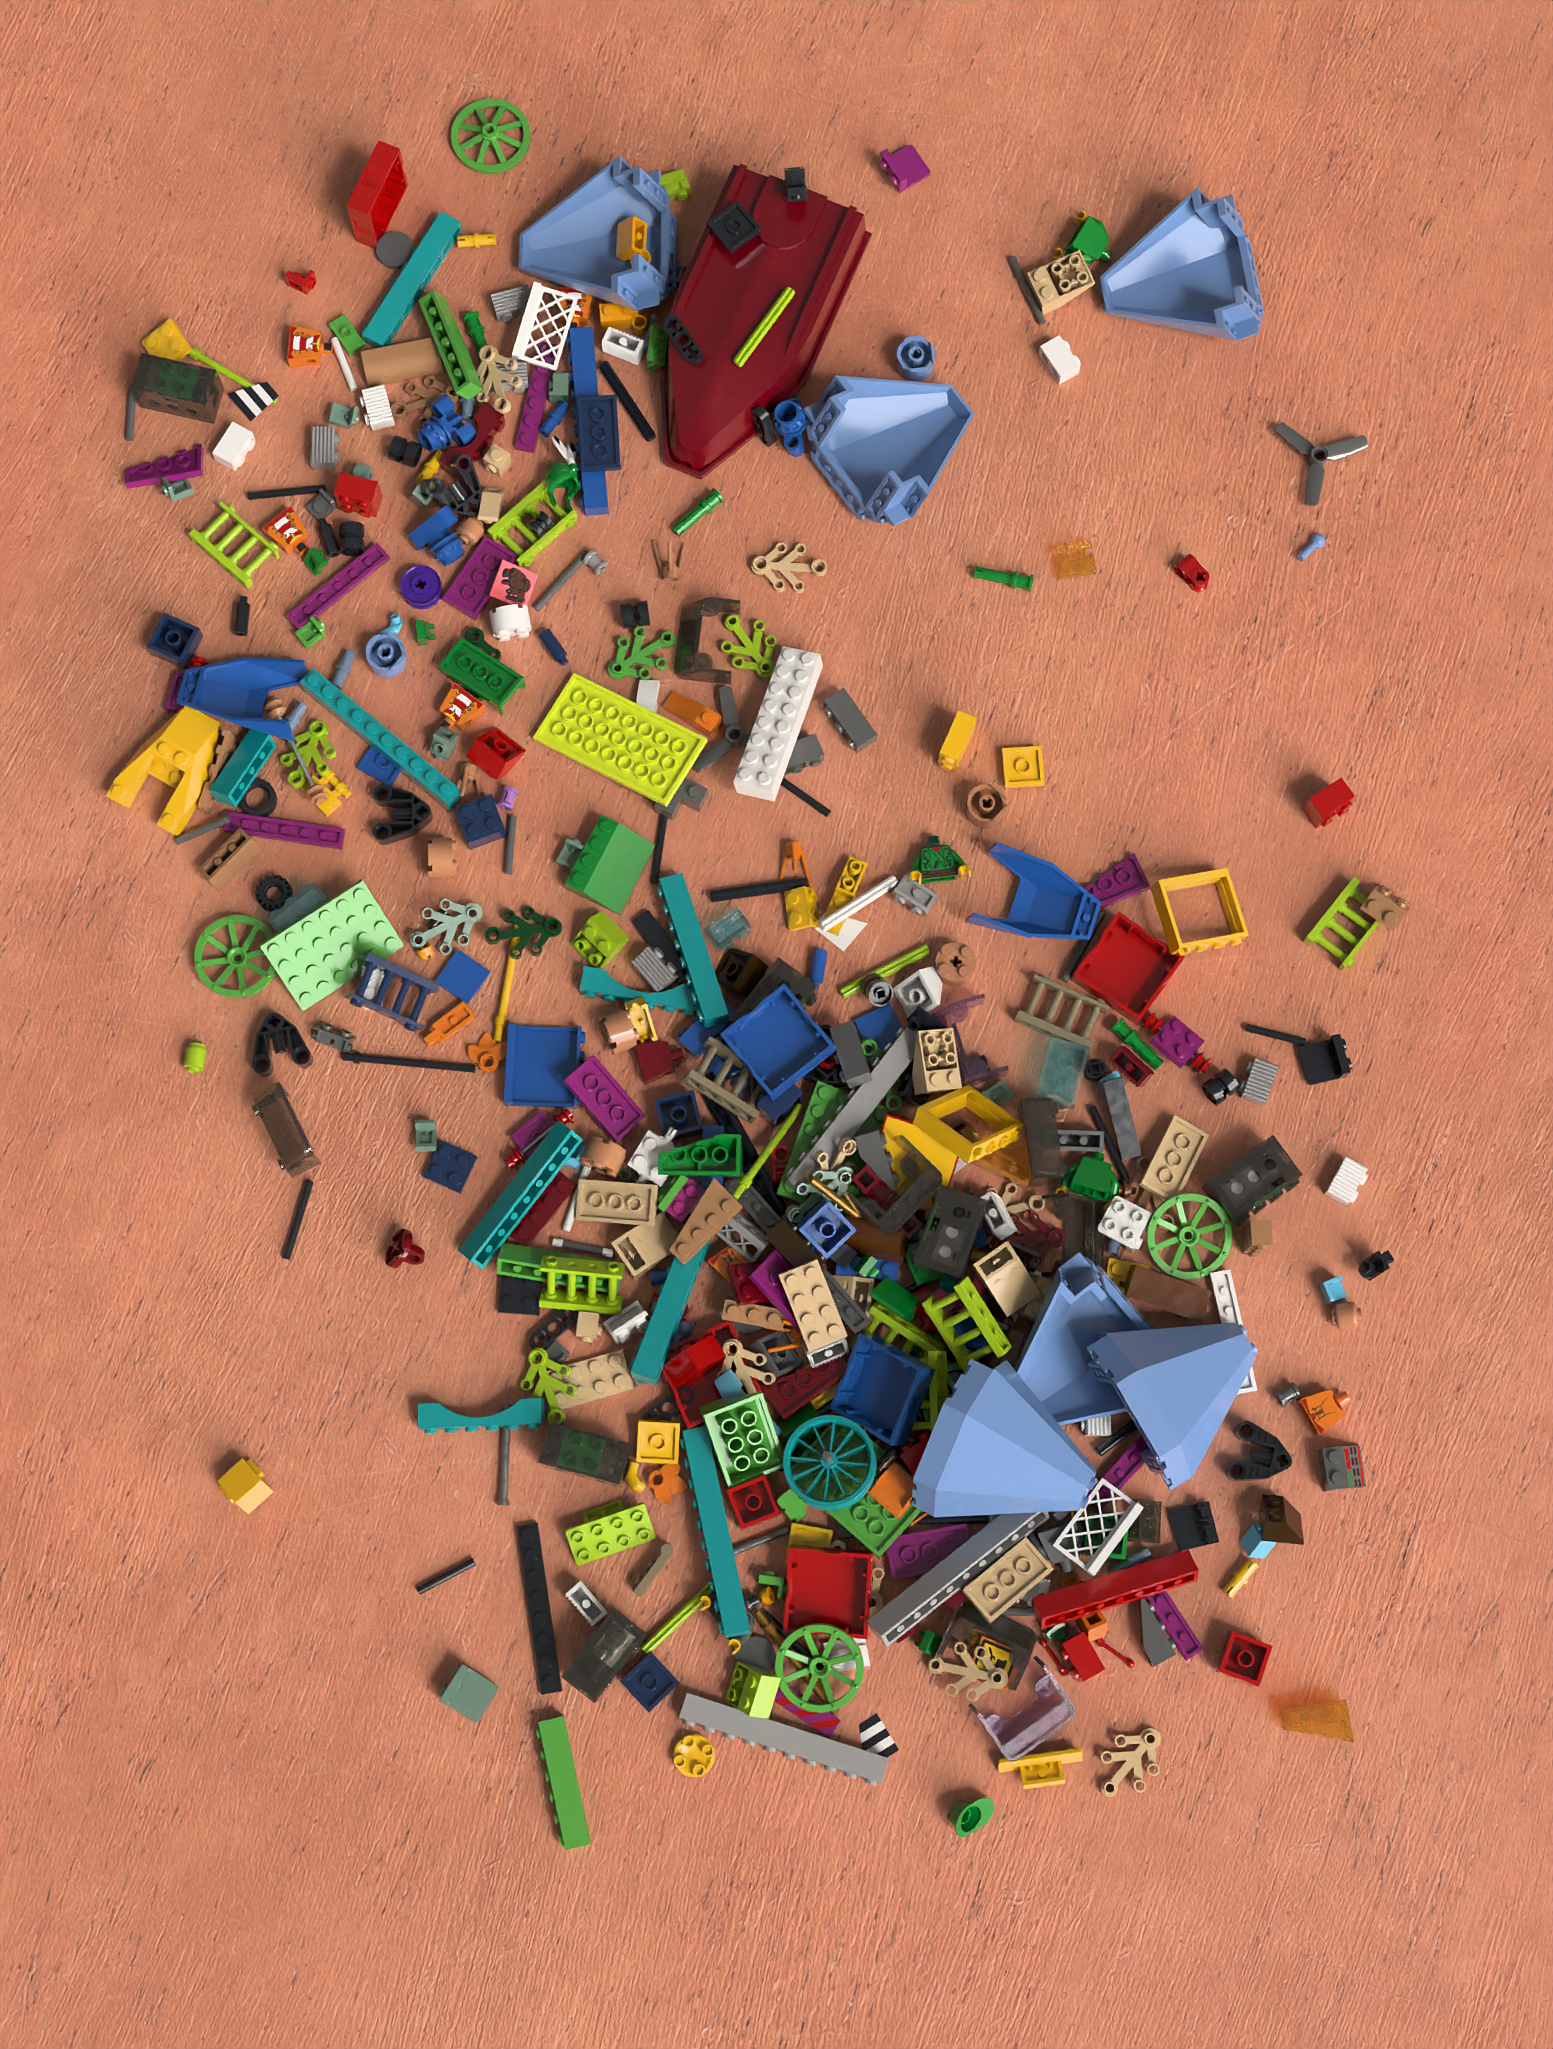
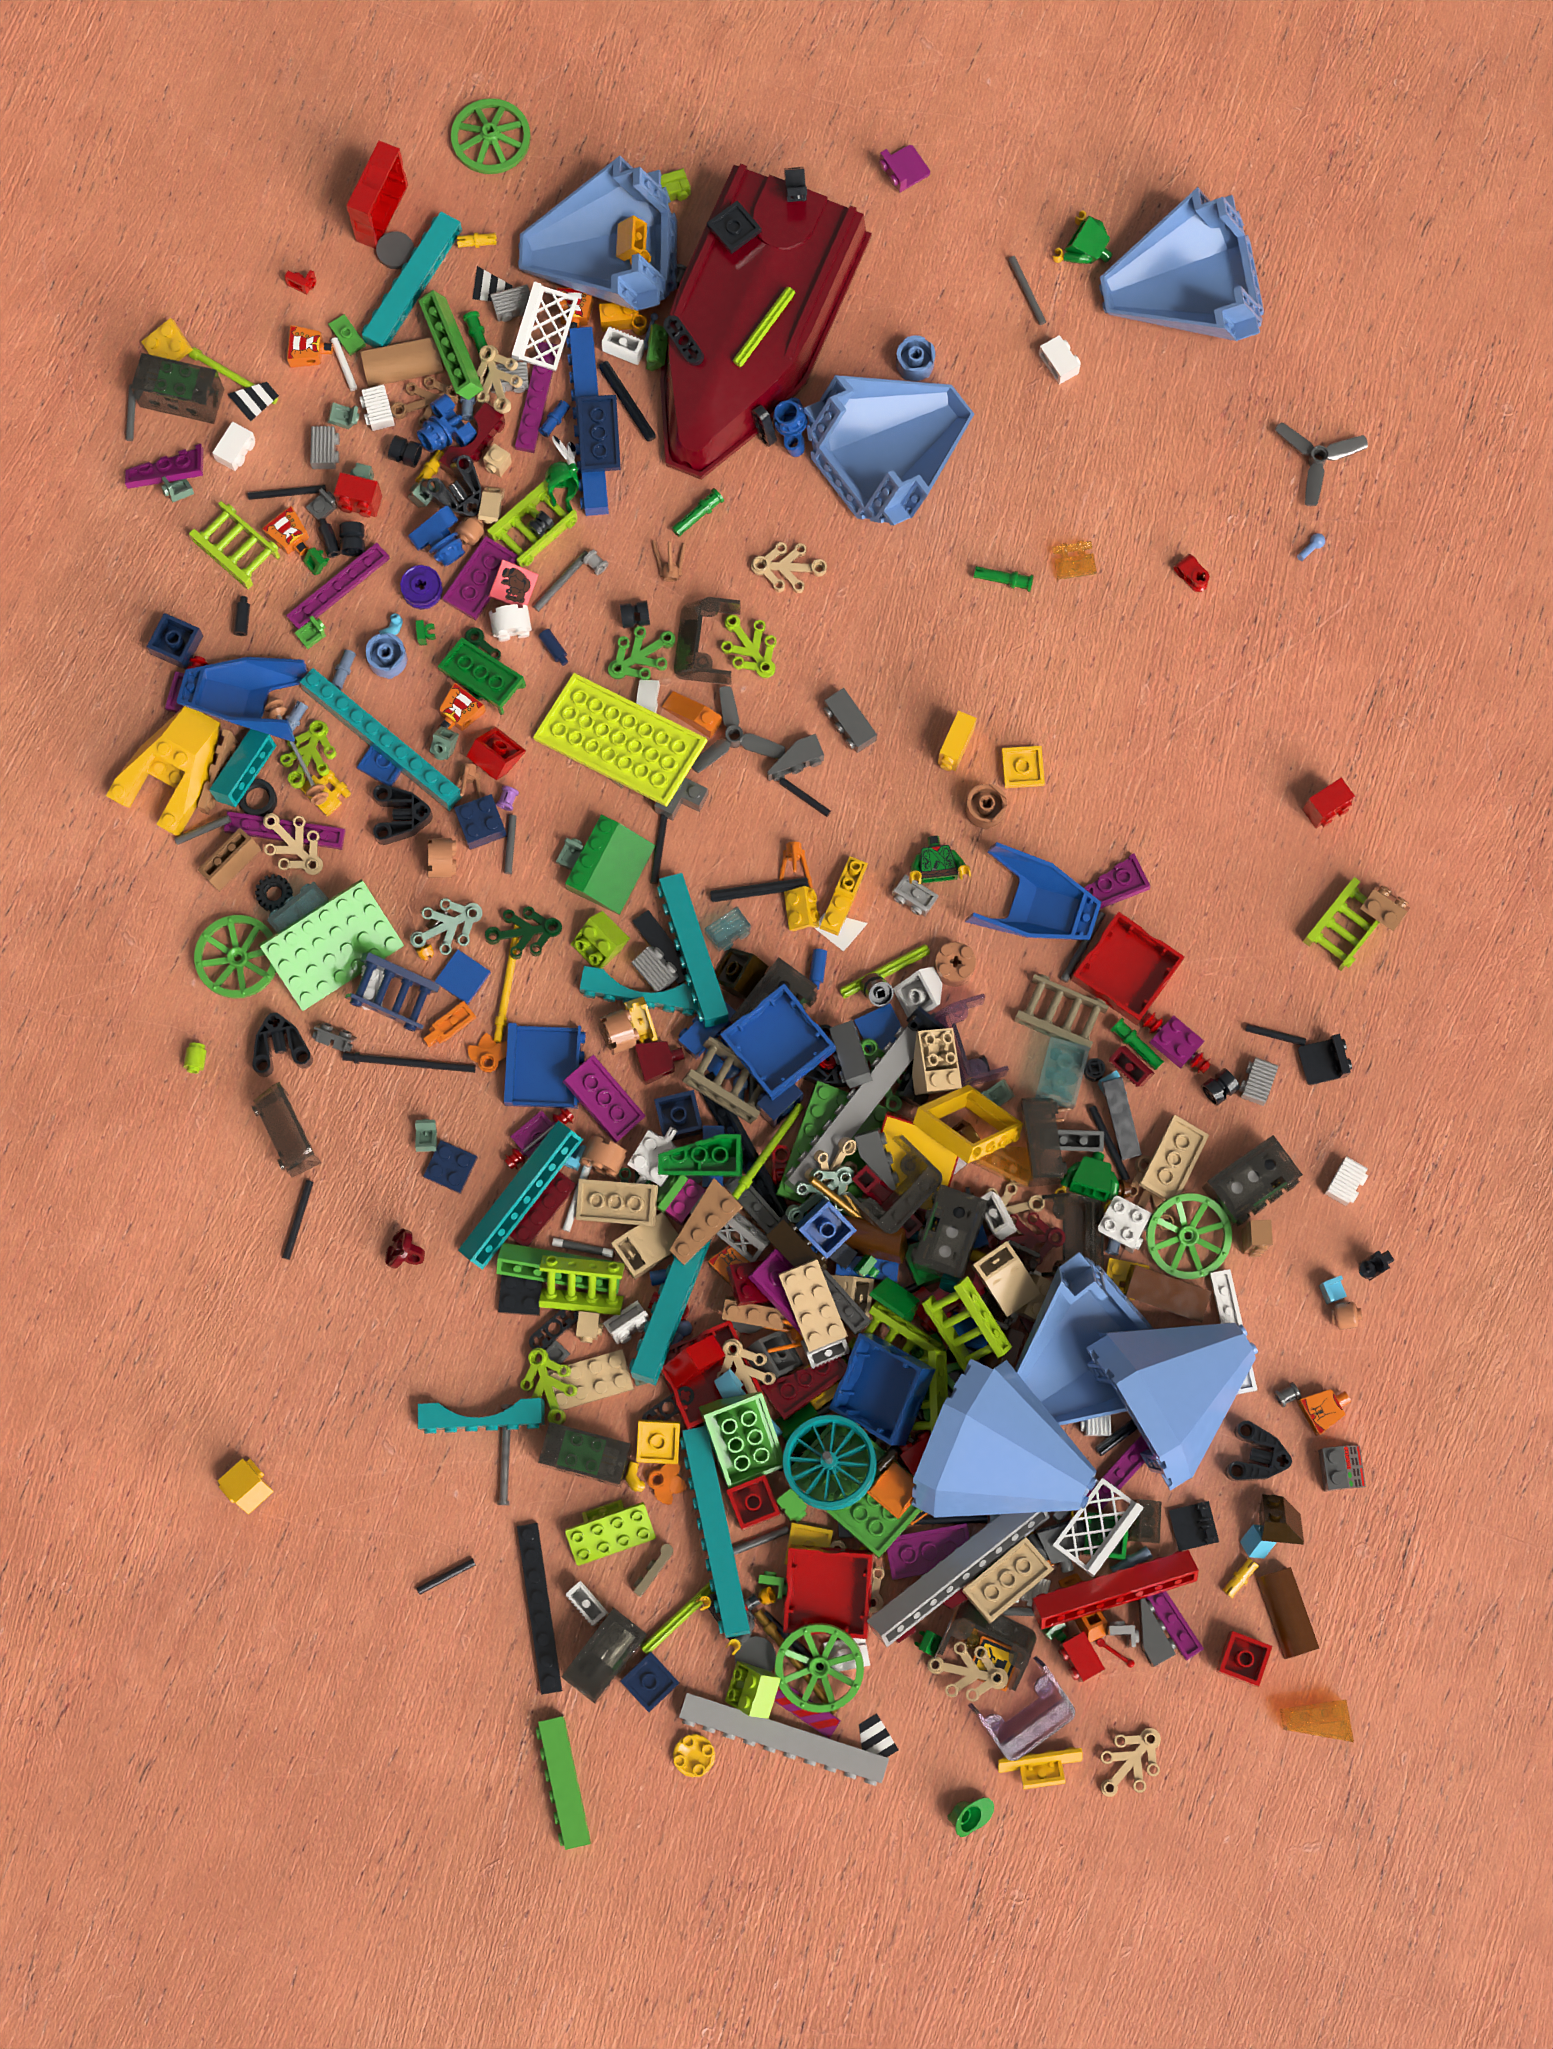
sand green bracket [439,1664,498,1722] -> none
sand green brick [549,371,570,403] -> none
white brick [733,646,823,801] -> none
white axle [819,876,898,931] -> none
tan slope [1027,250,1095,314] -> none
red hinge [1039,1638,1068,1676] -> none
yellow window [1150,868,1249,956] -> none
none -> tan plant [263,813,323,875]
none -> sticker [472,266,513,301]
none -> light grey bracket [1105,1621,1139,1648]
none -> reddish brown brick [1256,1567,1319,1659]

